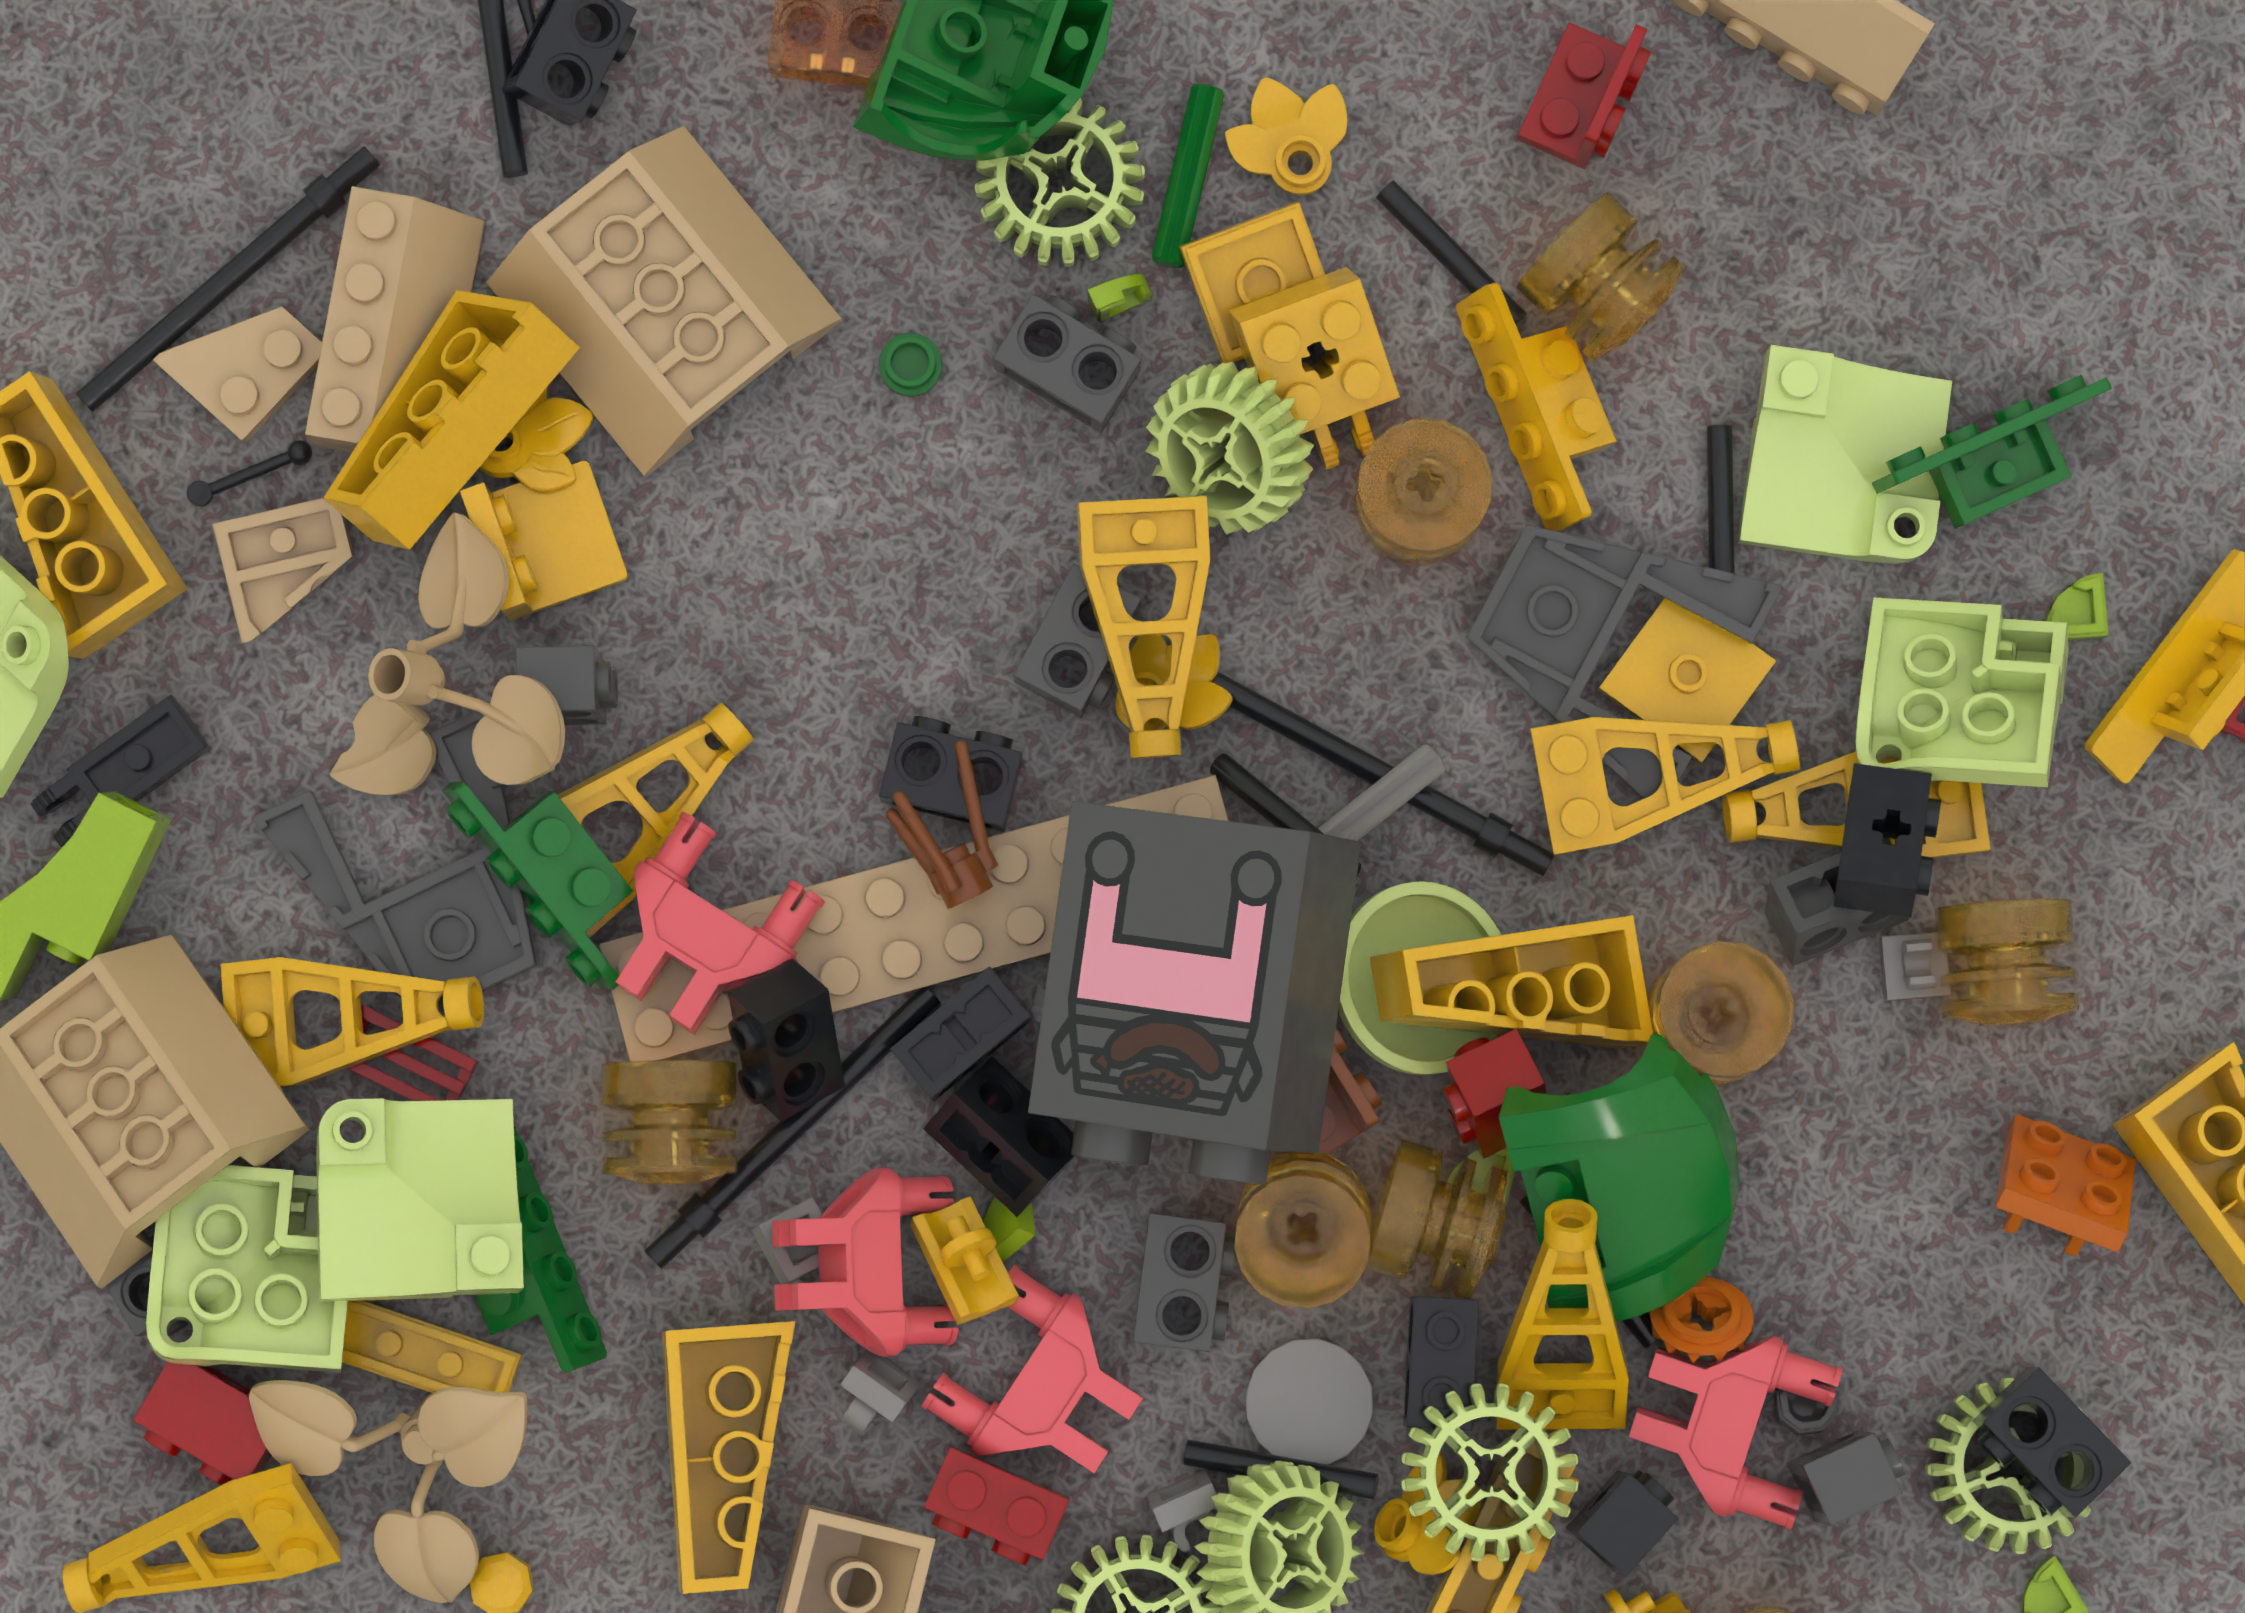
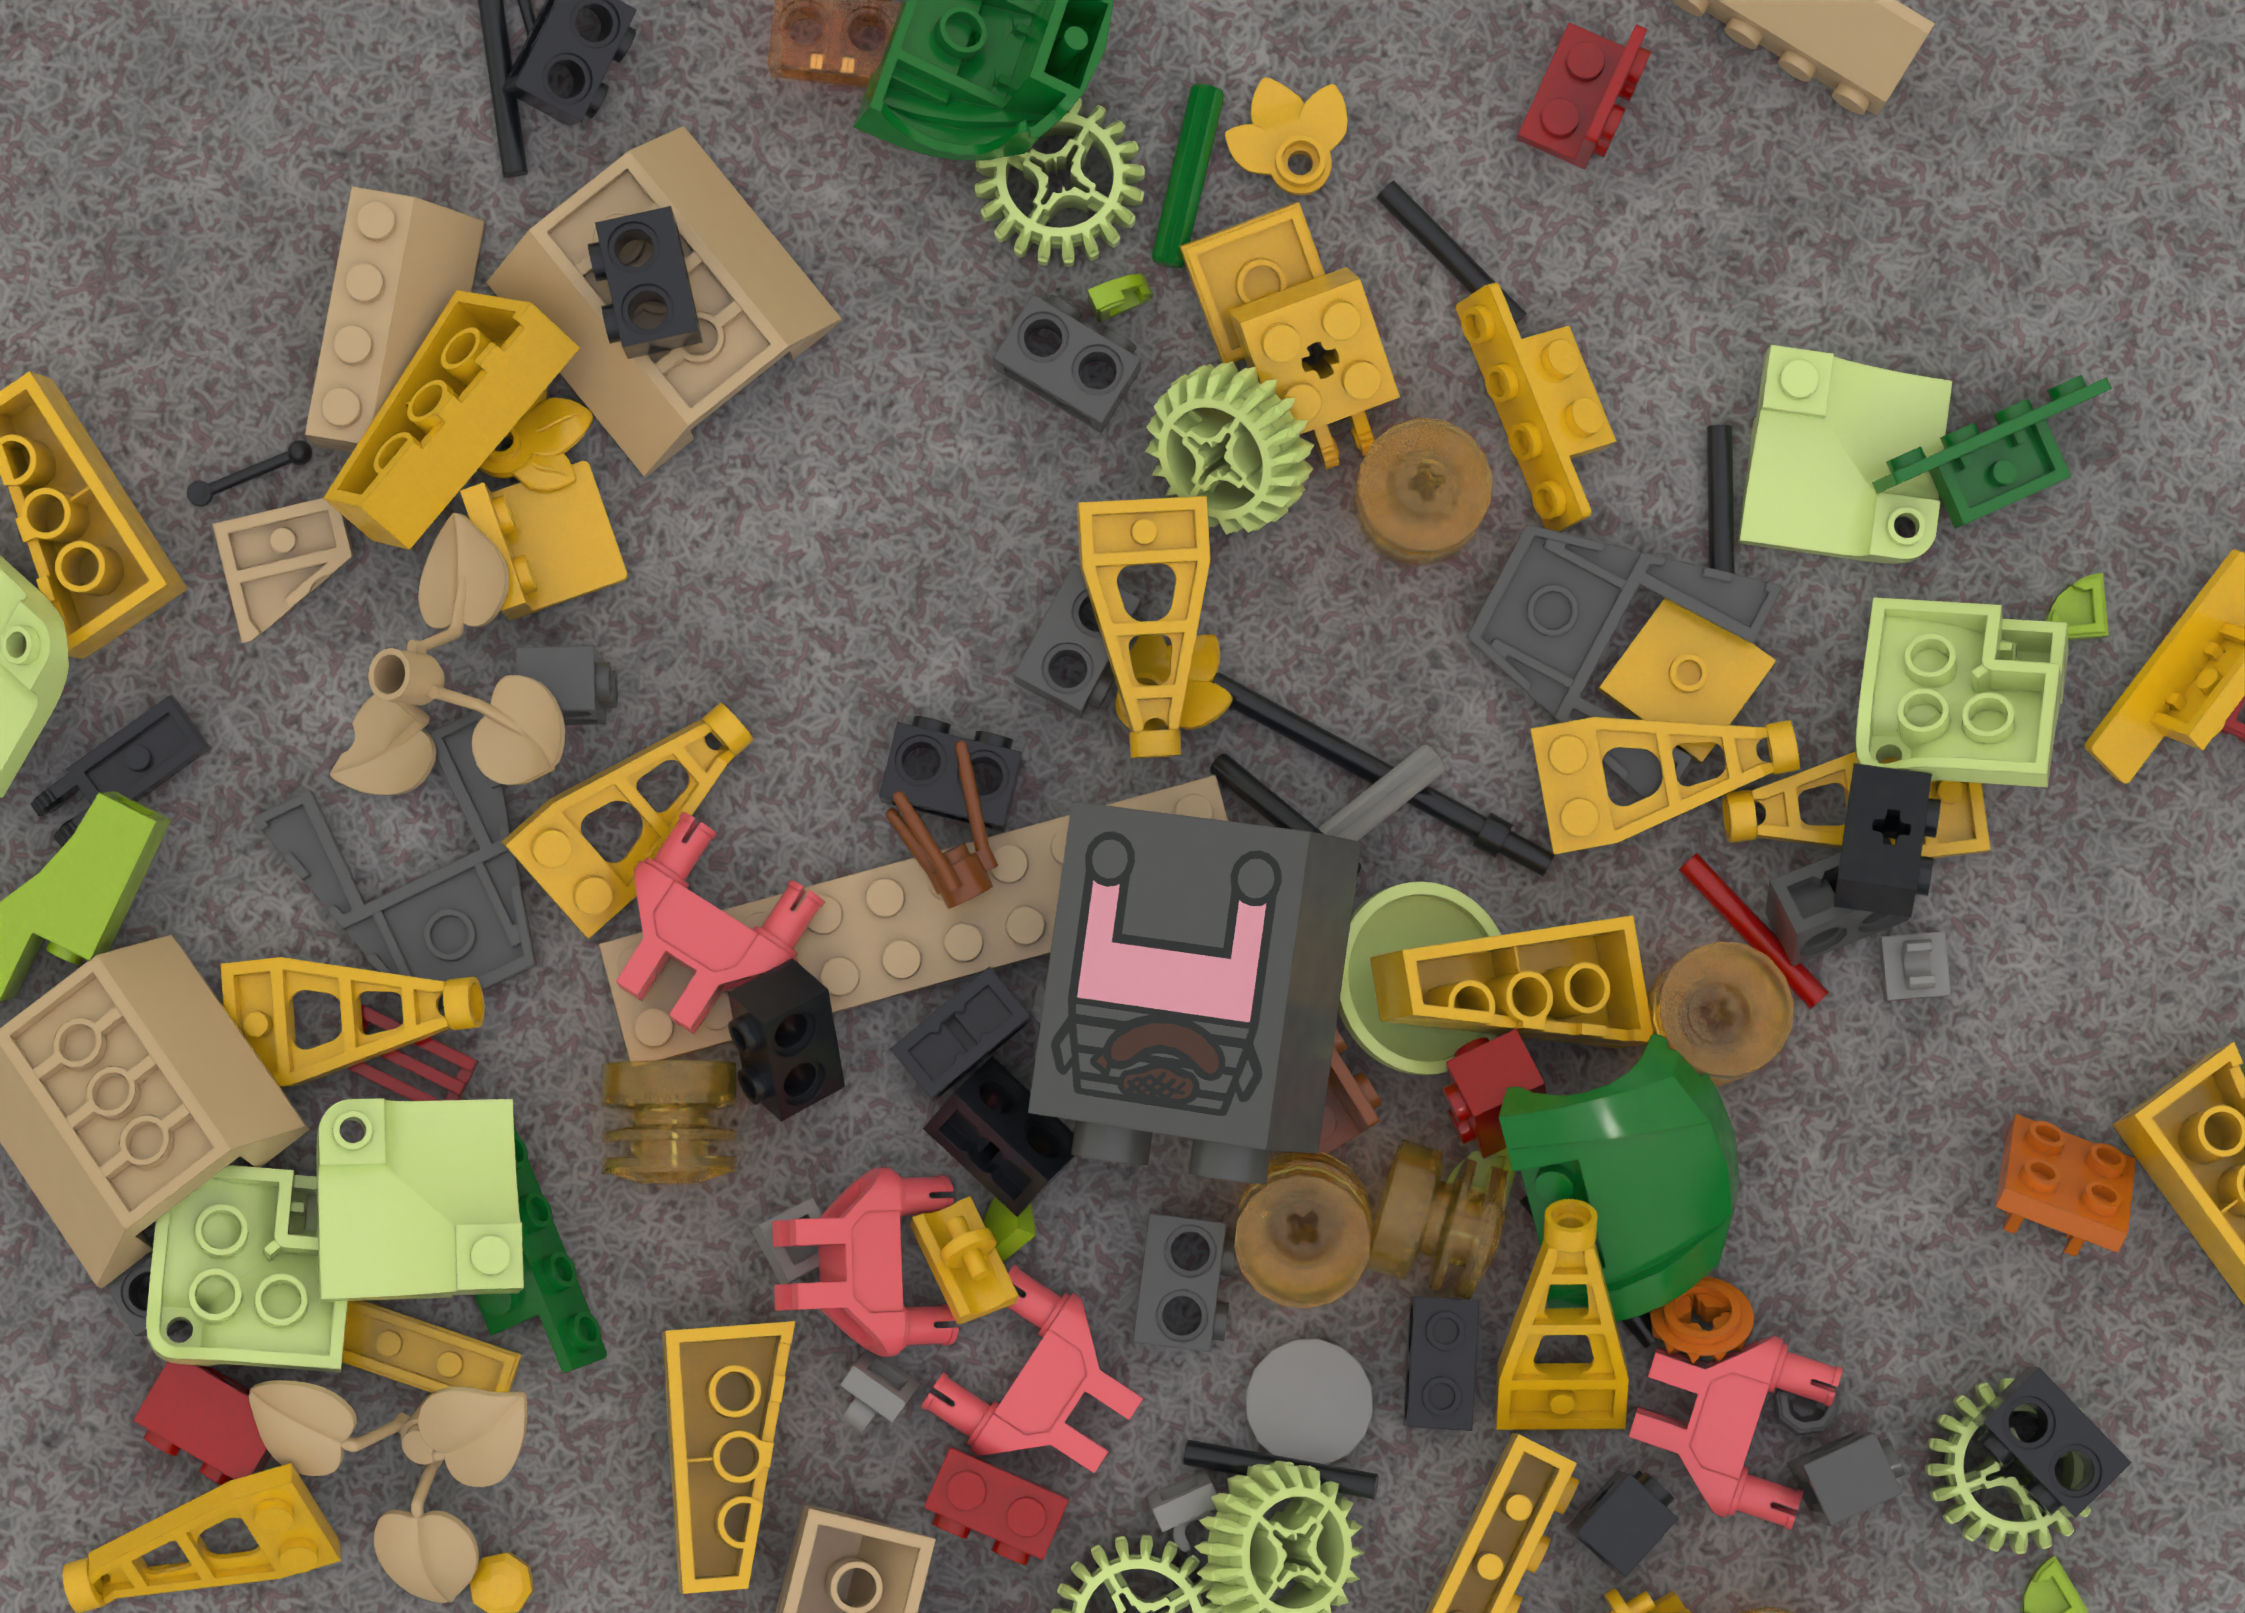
black bar [76,146,380,412] -> none
tan wing [153,306,322,444] -> none
green bracket [442,782,633,990] -> none
black bar [644,987,941,1269] -> none
green plate [879,333,942,397] -> none
yellow plate [1374,1452,1482,1575] -> none
yellowish green gear [1401,1383,1578,1562] -> none
clear yellow wheel [1516,192,1687,363] -> none
clear yellow wheel [1935,899,2079,1027] -> none
none -> black brick [588,206,703,359]
none -> red bar [1679,853,1829,1009]

